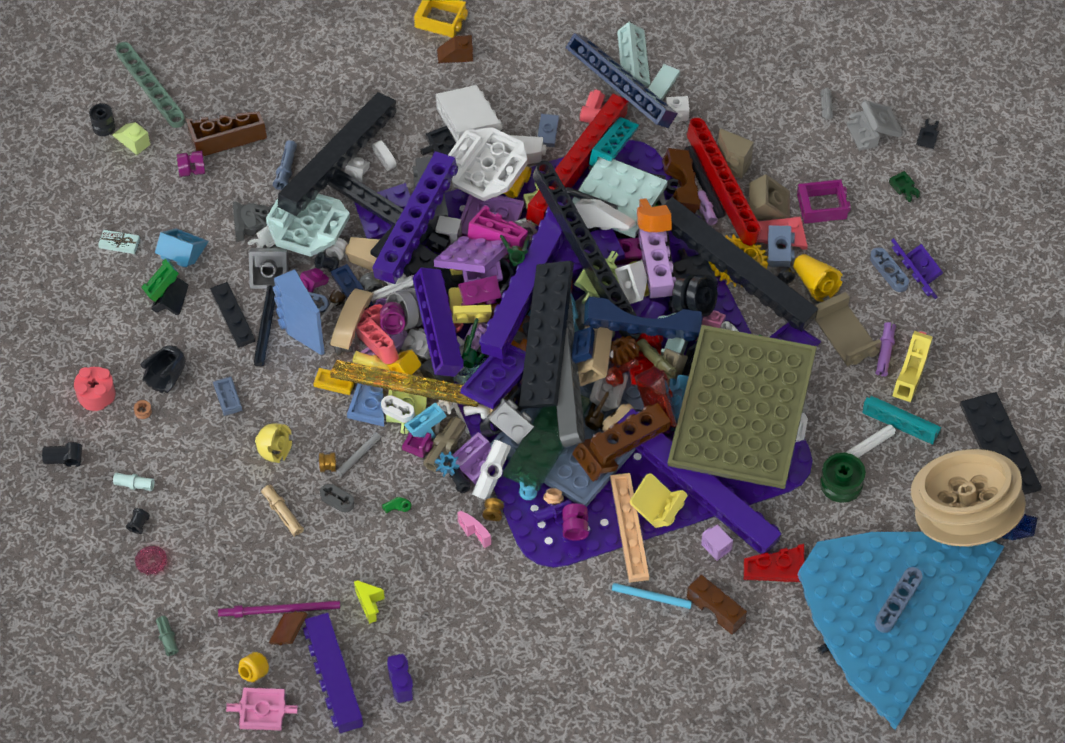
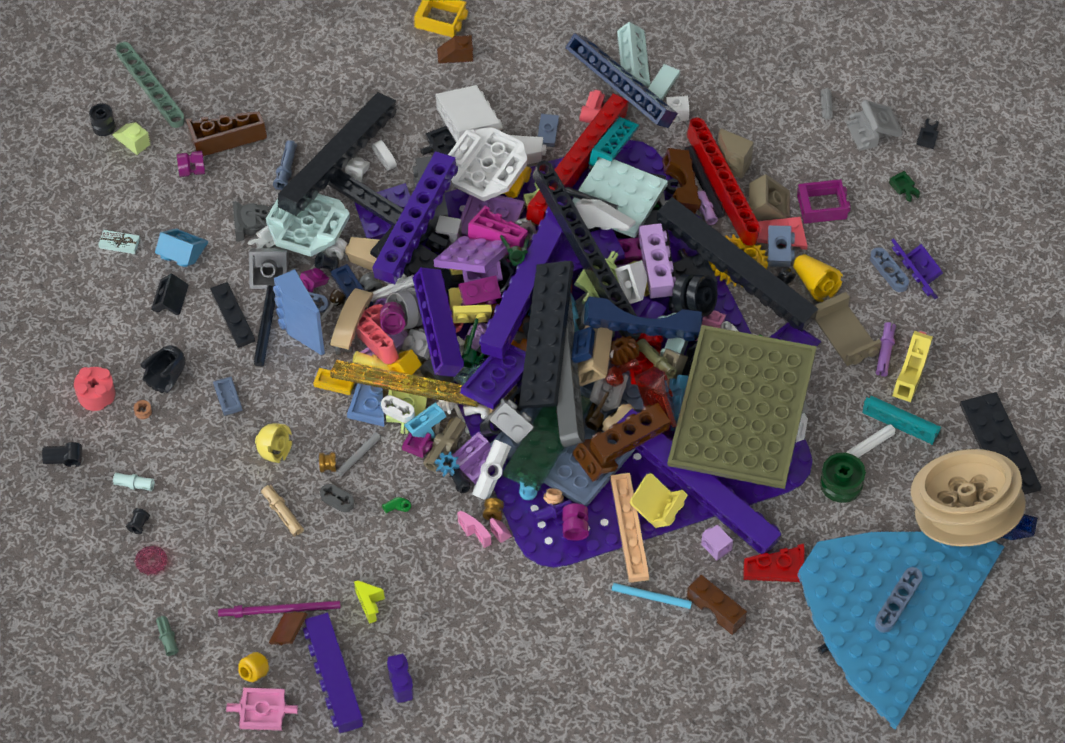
green plate [141,258,179,302] -> none
orange brick [637,198,672,232] -> none
none -> bright pink slope [490,518,513,543]

